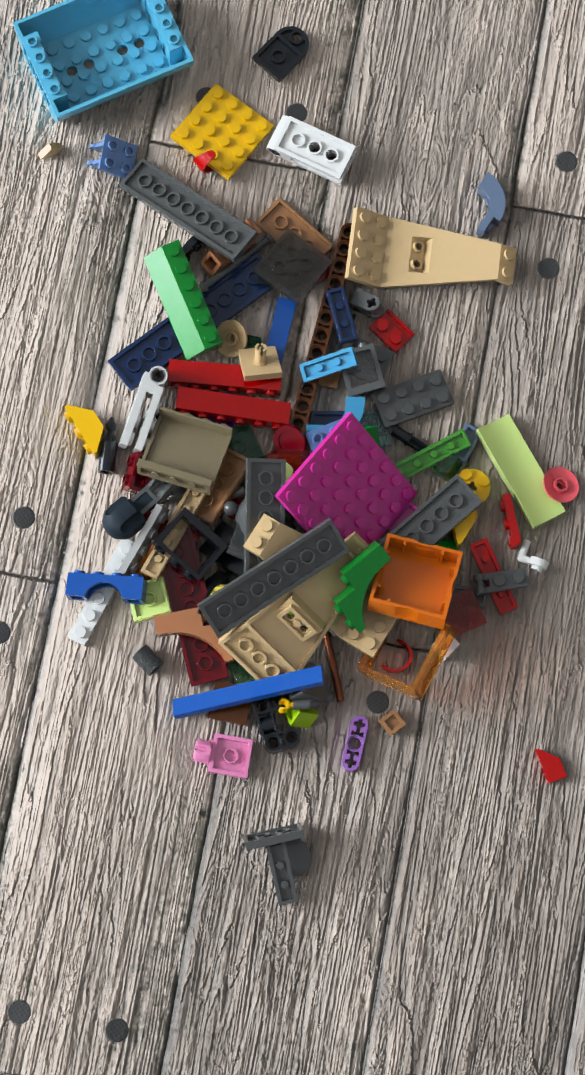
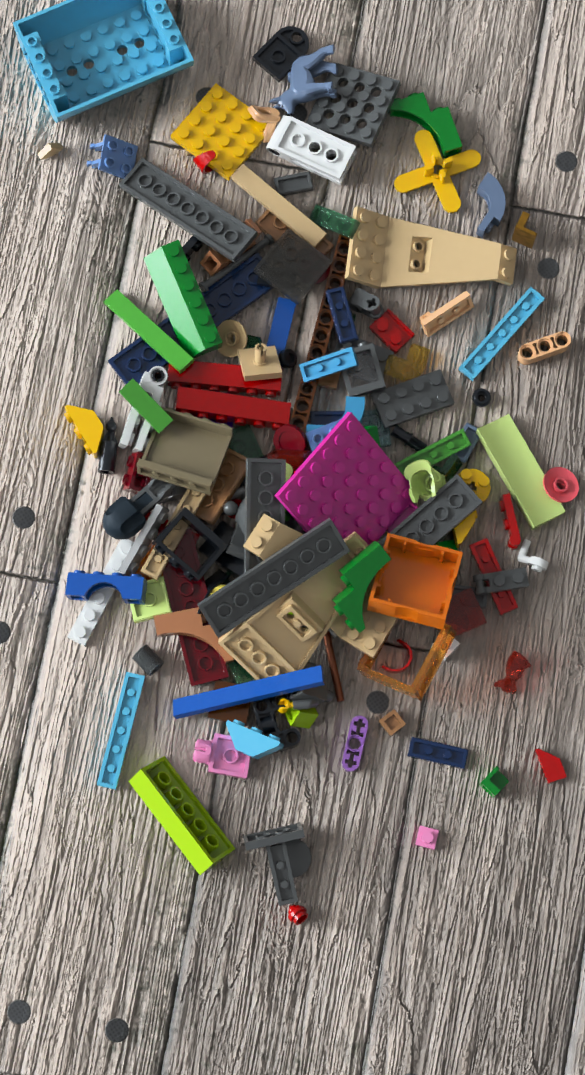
none -> medium azure plate [97,672,145,790]
none -> bright green tile [104,289,194,374]
none -> bright green tile [119,379,173,433]
none -> lime slope [128,756,236,875]
none -> medium azure slope [226,719,284,759]
none -> tan tile [231,164,327,249]
none -> light nougat piece [248,105,281,143]
none -> sand blue animal [269,44,338,116]
none -> dark grey tile [273,171,314,196]
none -> black tile [278,349,297,368]
none -> red plate [288,905,308,925]
none -> dark grey piece [306,62,401,148]
none -> clear green tile [309,204,360,239]
none -> clear yellow plate [384,343,430,381]
none -> green arch [389,92,463,158]
none -> yellow piece [394,130,481,213]
none -> yellowish green helmet [404,459,446,503]
none -> dark blue tile [407,737,469,769]
none -> bright pink plate [415,826,439,850]
none -> light nougat hinge [419,291,474,337]
none -> medium azure plate [458,287,545,382]
none -> black plate [472,388,491,407]
none -> green panel [479,766,509,798]
none -> clear red animal [494,651,532,694]
none -> pearl gold panel [511,211,537,249]
none -> light nougat beam [517,331,571,365]

